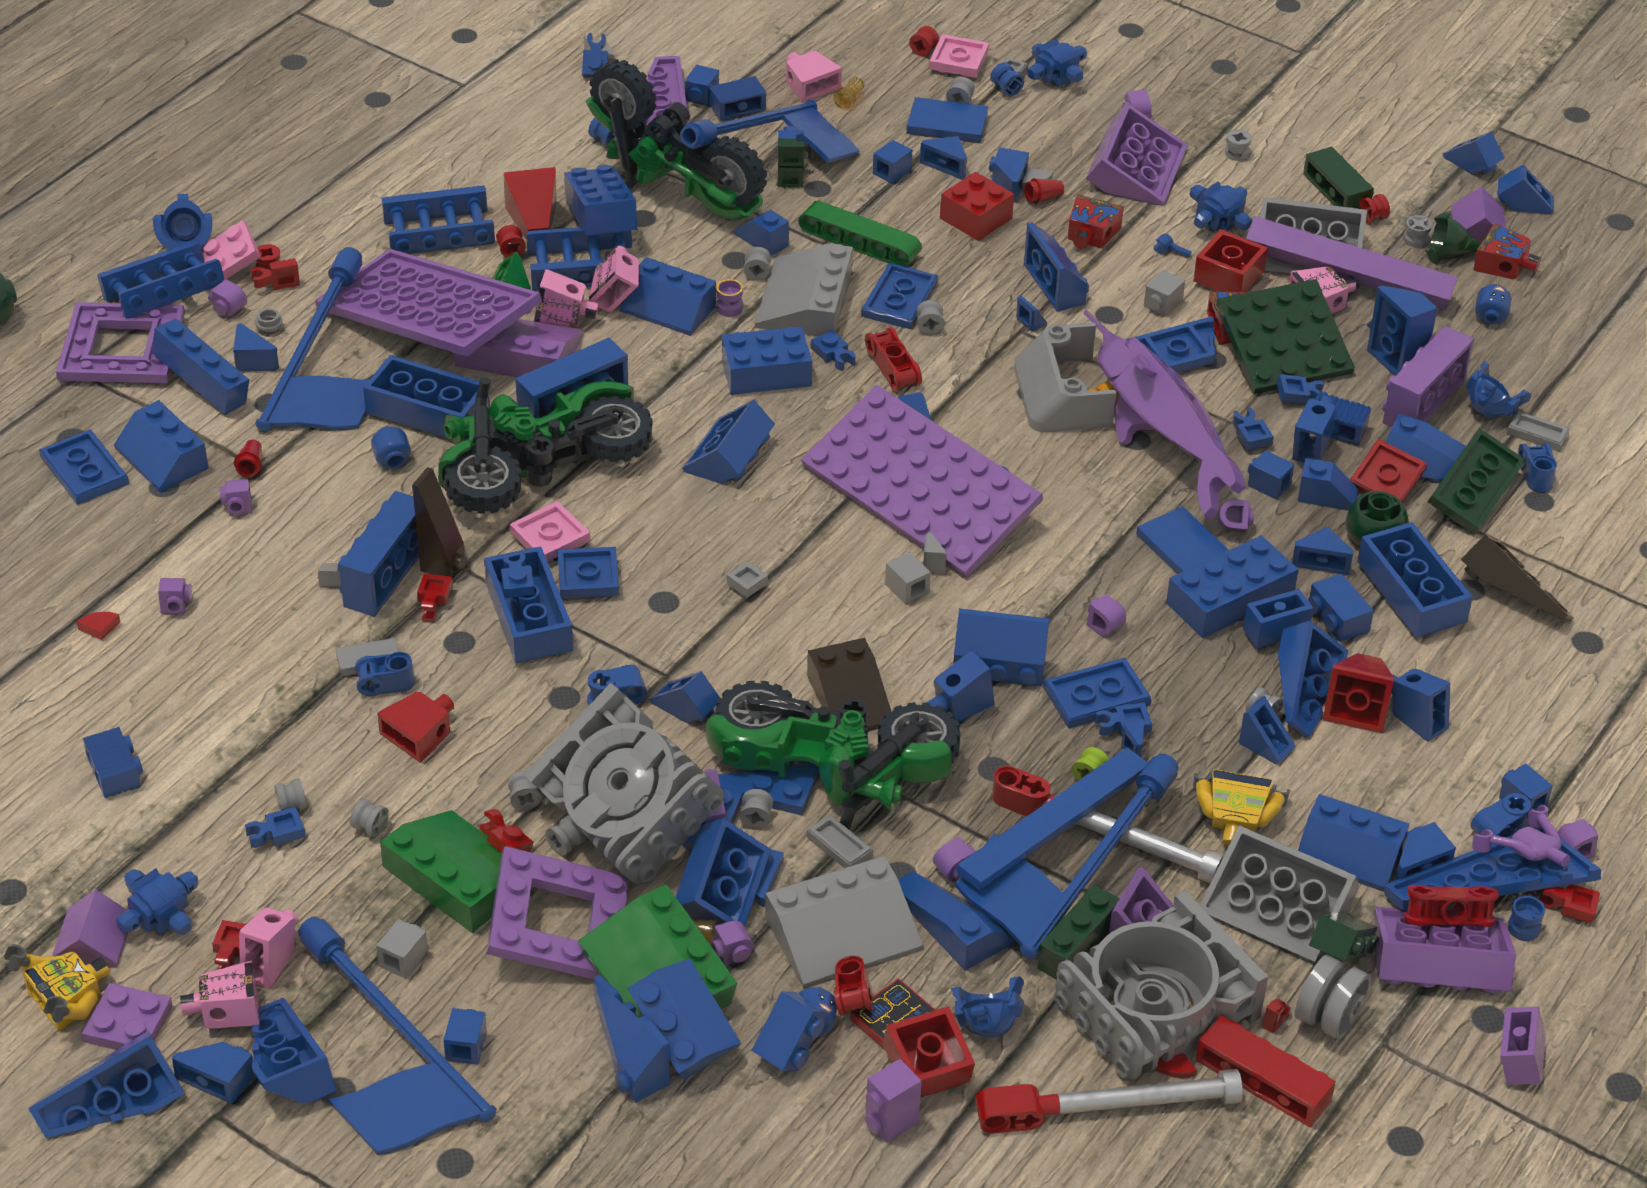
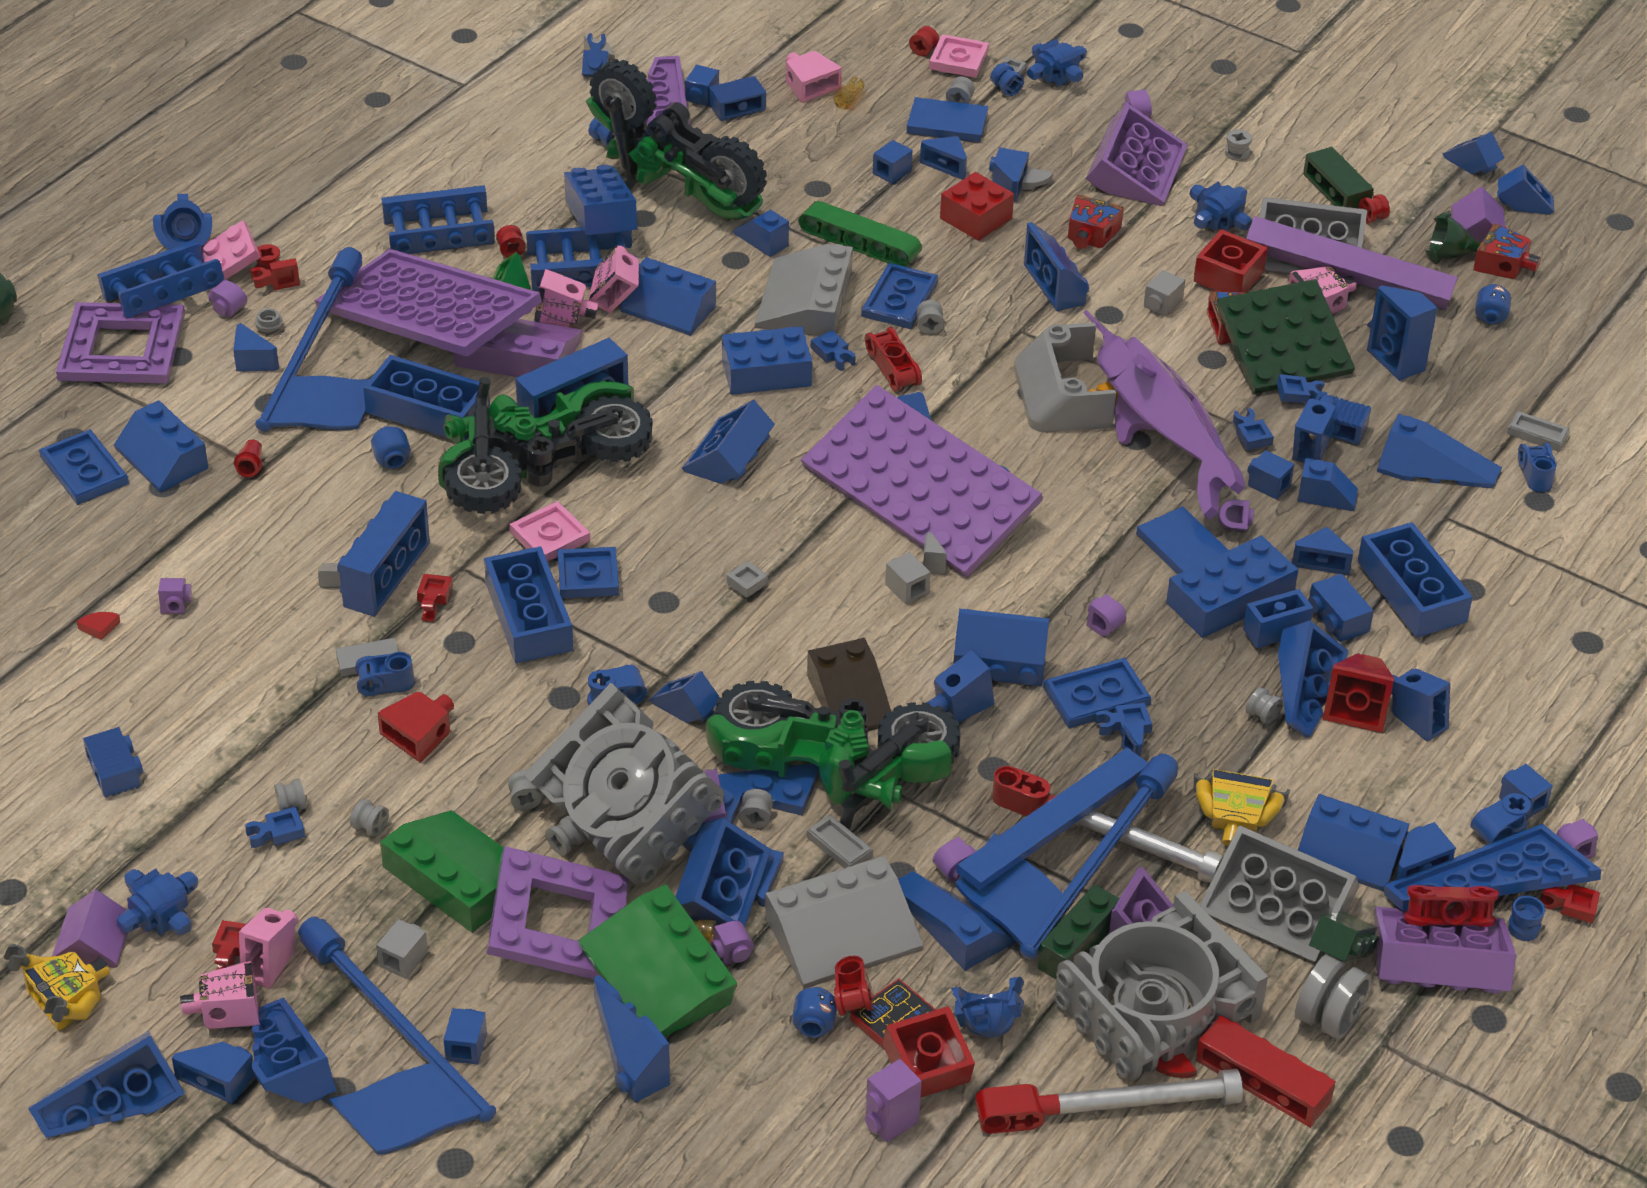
medium lavender plate [82,983,173,1050] -> none
blue brick [152,318,249,414] -> none
medium lavender plate [220,479,252,515] -> none
dark brown wedge [412,467,467,579] -> none
red plate [479,809,534,853] -> none
blue plate [501,552,535,598] -> none
red slope [503,167,557,240] -> none
blue slope [628,959,742,1080] -> none
blue flag [680,100,860,163] -> none
medium lavender wheel [716,279,743,317] -> none
light grey wheel [744,247,771,280] -> none
blue brick [751,991,828,1071] -> none
dark green hips [778,126,804,187] -> none
blue slope [1016,295,1047,331] -> none
red cone [1024,178,1064,204] -> none
lime wheel [1072,747,1109,781] -> none
blue wing [1125,317,1215,373] -> none
blue hand [1154,234,1192,257] -> none
blue slope [1239,696,1296,764] -> none
red tile [1263,998,1291,1033] -> none
dark green wheel [1346,491,1409,548] -> none
red tile [1350,439,1428,503] -> none
medium lavender brick [1382,326,1474,427] -> none
light grey wheel [1403,215,1432,248] -> none
dark green plate [1427,427,1526,535] -> none
dark brown wedge [1461,534,1574,622] -> none
blue helmet [1466,361,1531,418] -> none
medium lavender piece [1472,805,1570,867] -> none
medium lavender brick [1500,1007,1546,1085] -> none

